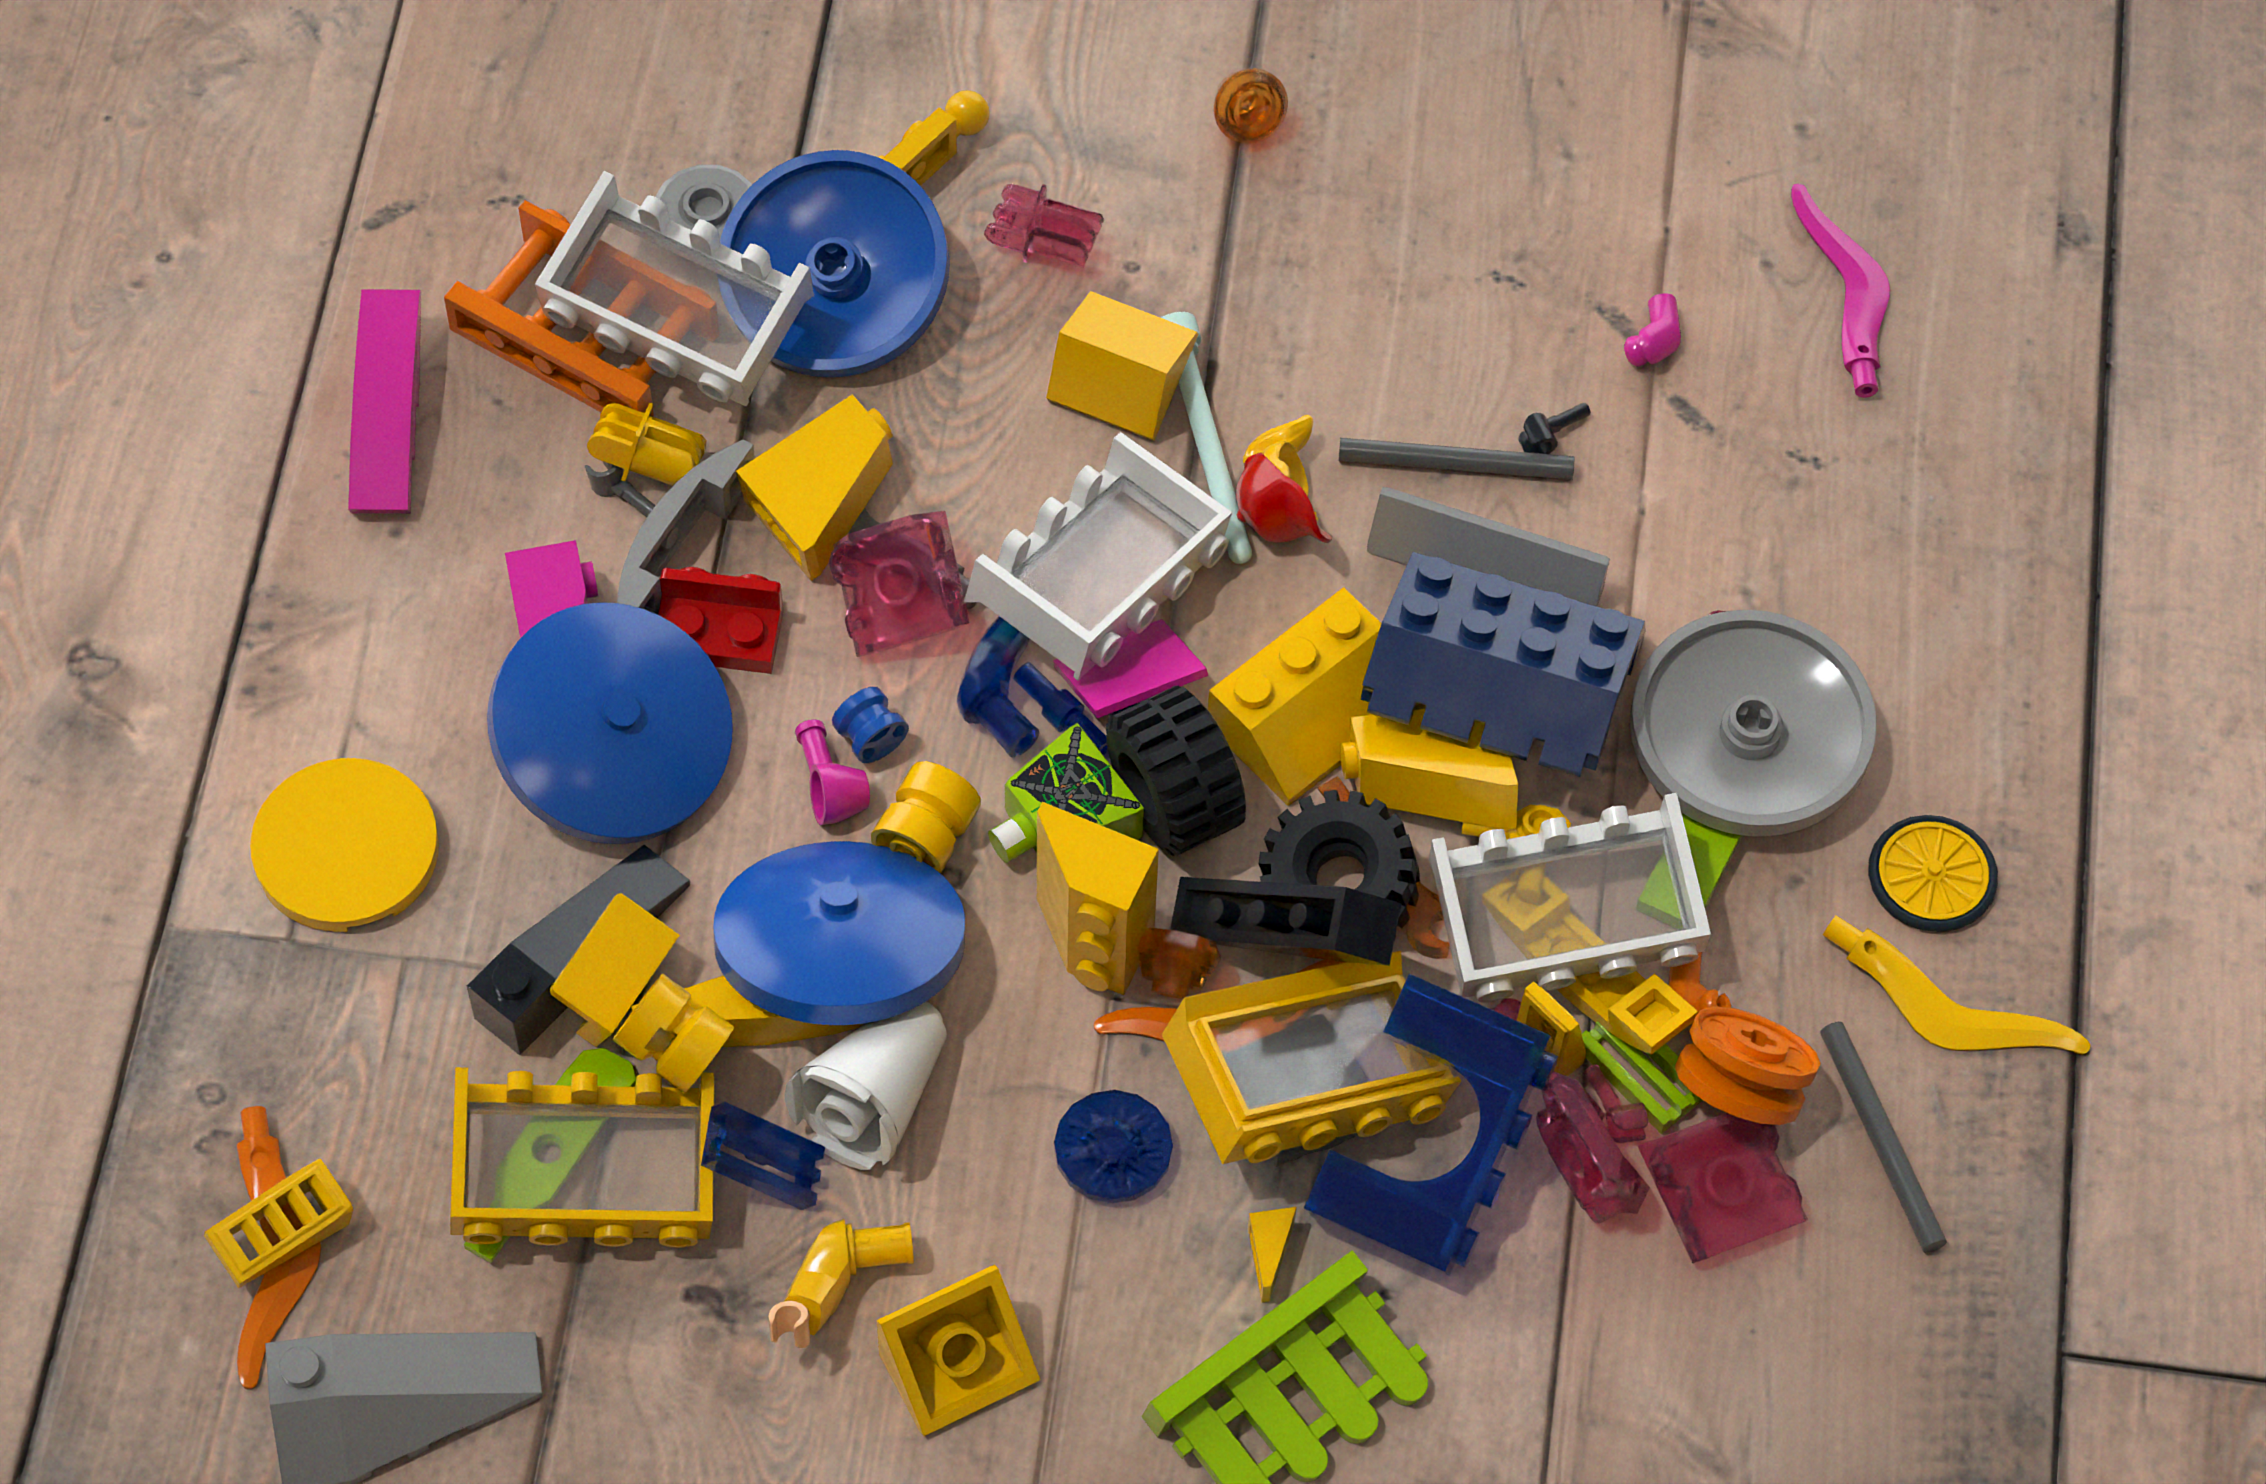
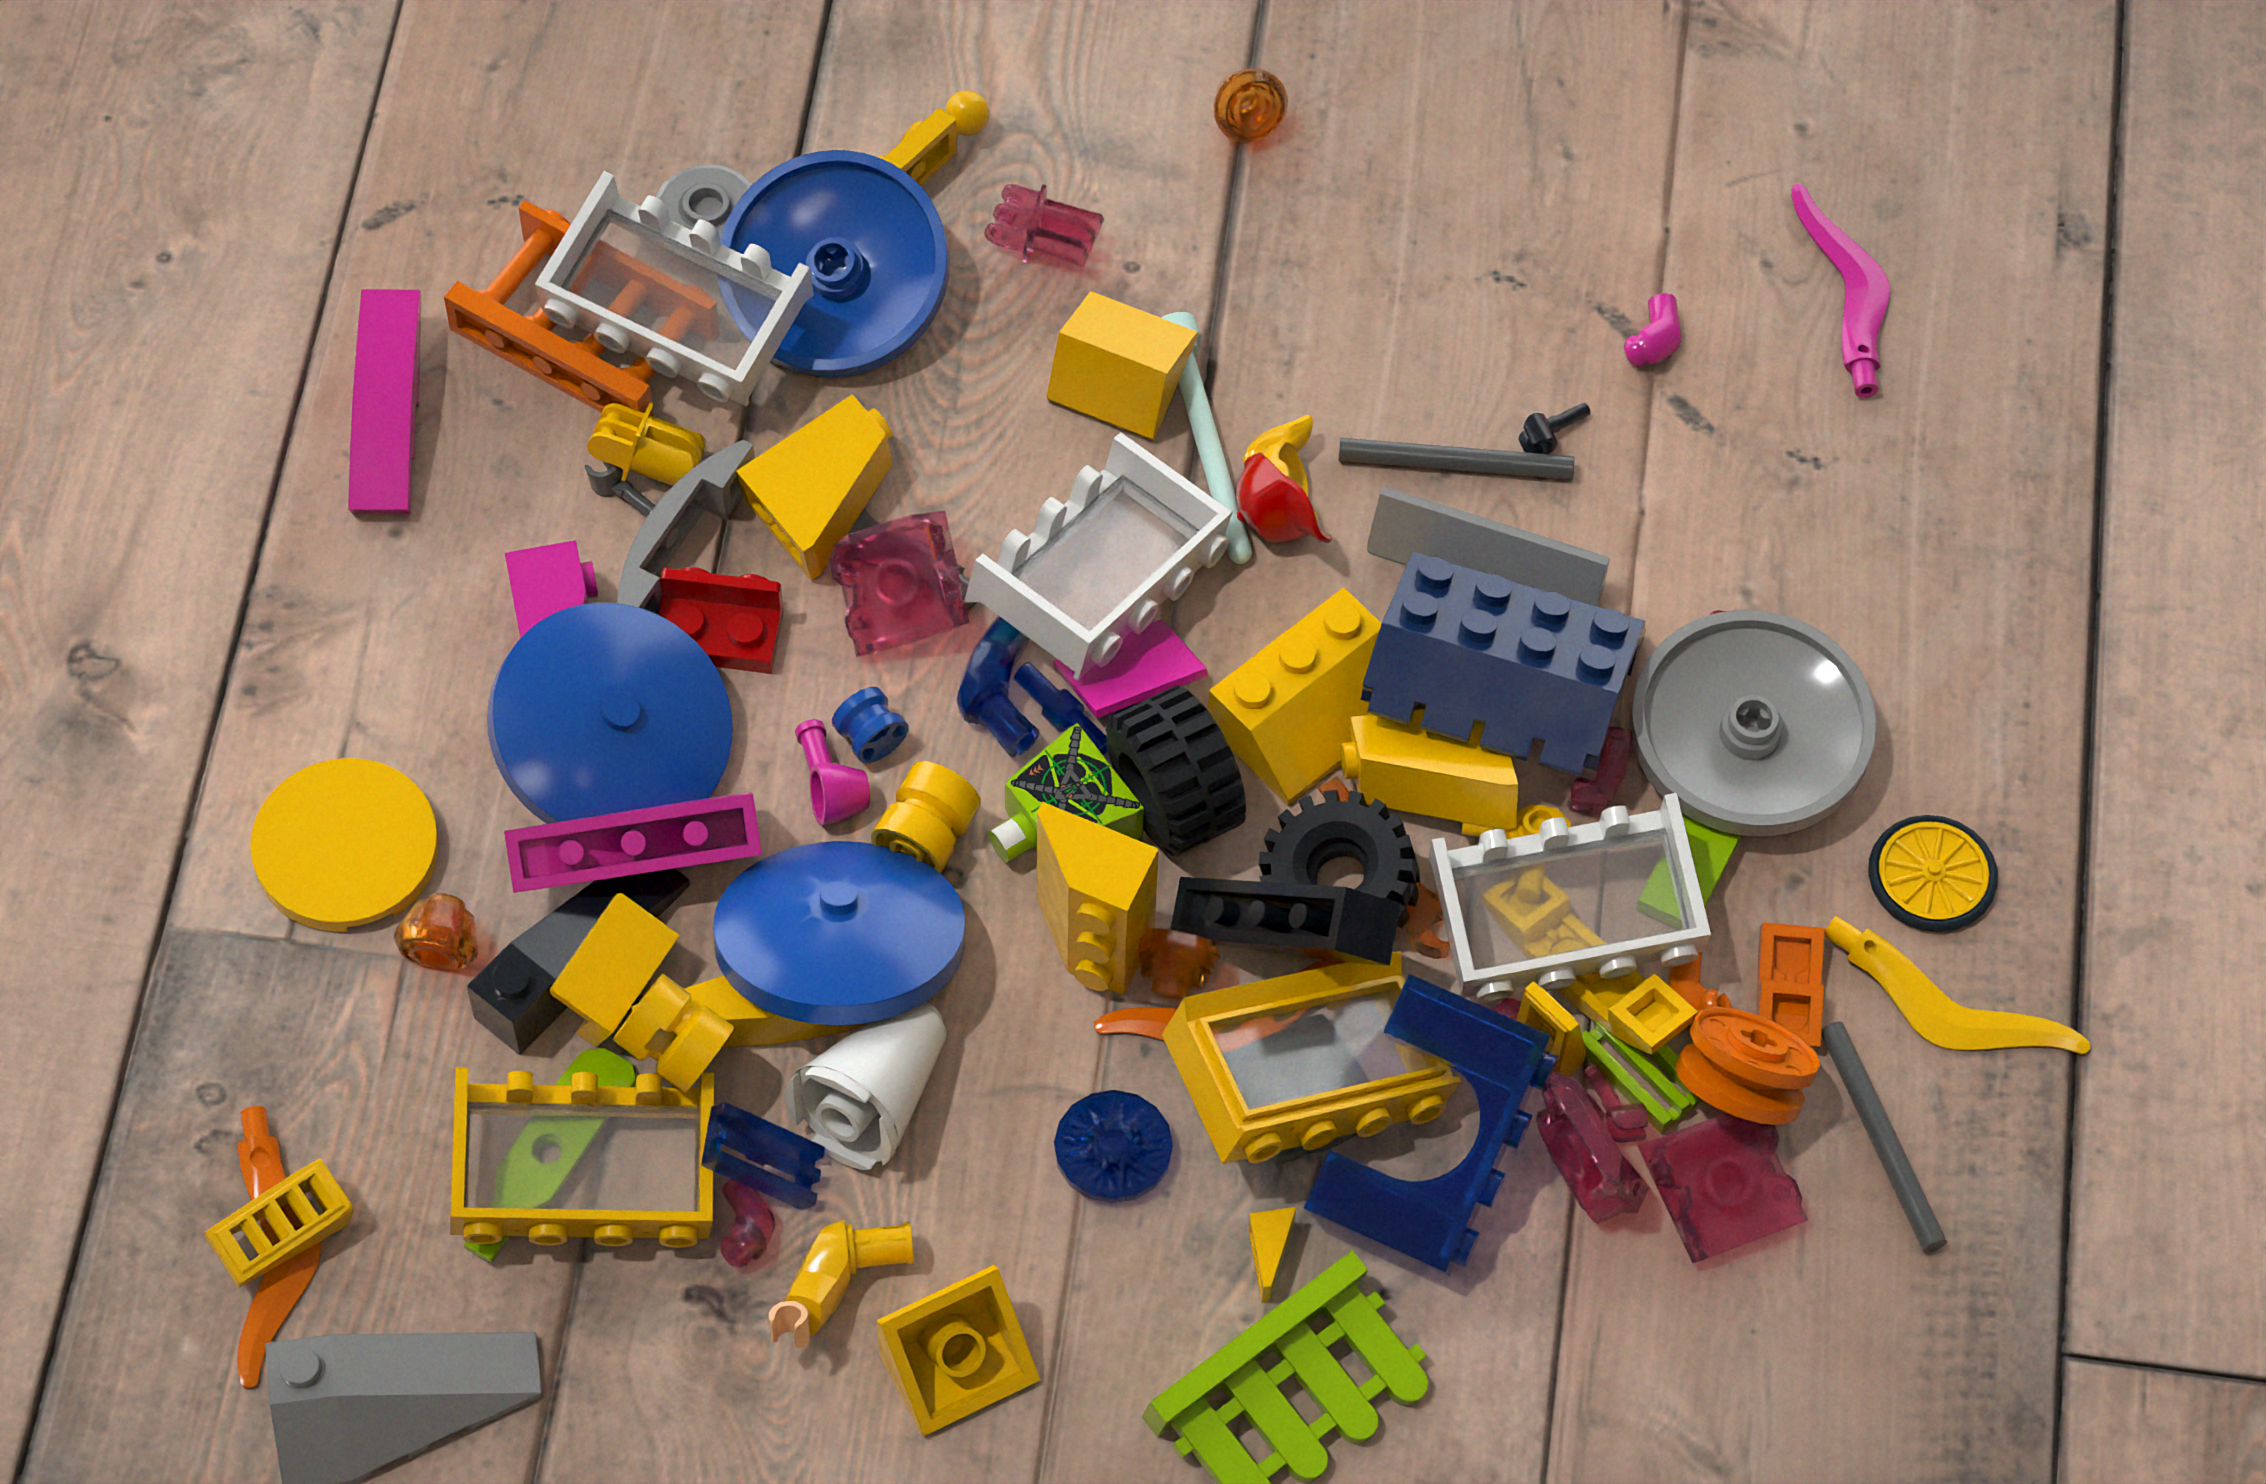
none -> clear orange cone [394,893,478,972]
none -> dark pink slope [504,792,762,893]
none -> clear pink arm [720,1173,776,1268]
none -> clear pink arm [1570,726,1633,815]
none -> orange slope [1756,922,1825,1048]

